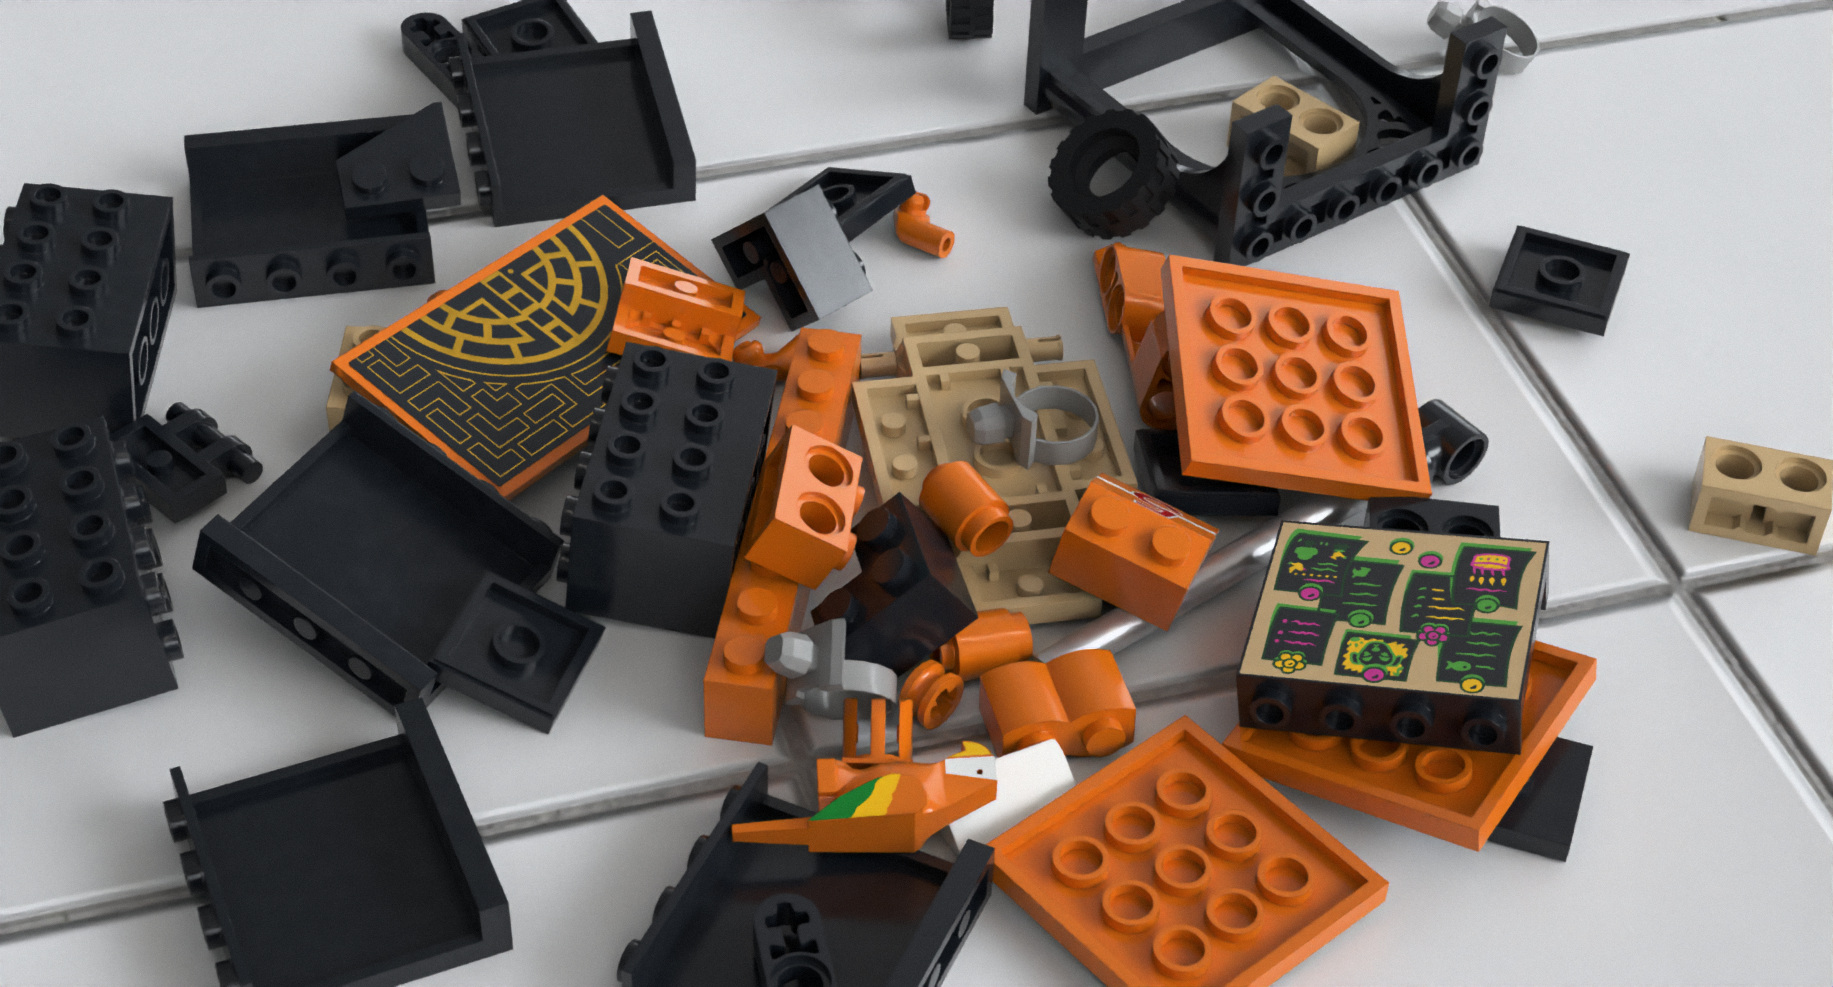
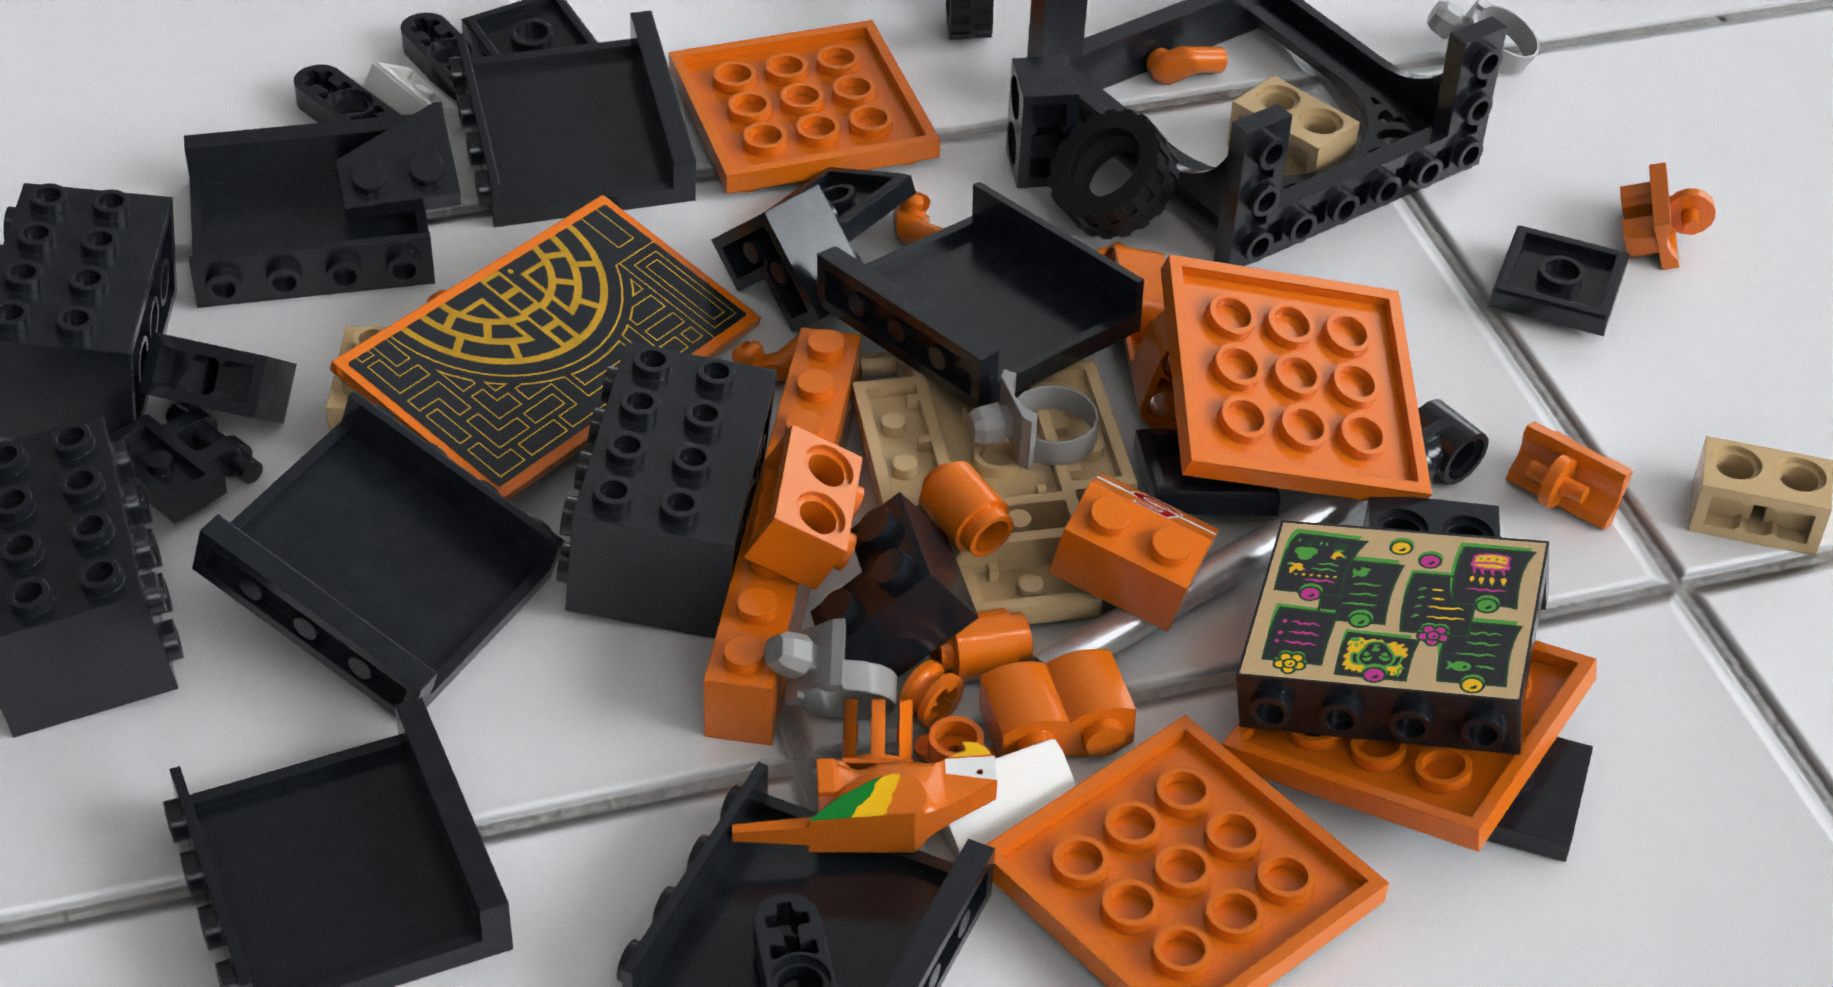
black plate [427,569,606,735] -> none
orange slope [606,257,746,362] -> none
none -> black brick [138,332,297,424]
none -> black beam [294,65,401,123]
none -> white slope [363,62,469,136]
none -> orange plate [668,20,940,194]
none -> black panel [817,182,1144,409]
none -> orange plate [914,716,997,763]
none -> black brick [1006,55,1080,189]
none -> orange arm [1146,46,1228,85]
none -> orange hips [1506,421,1633,530]
none -> orange hips [1620,162,1716,270]

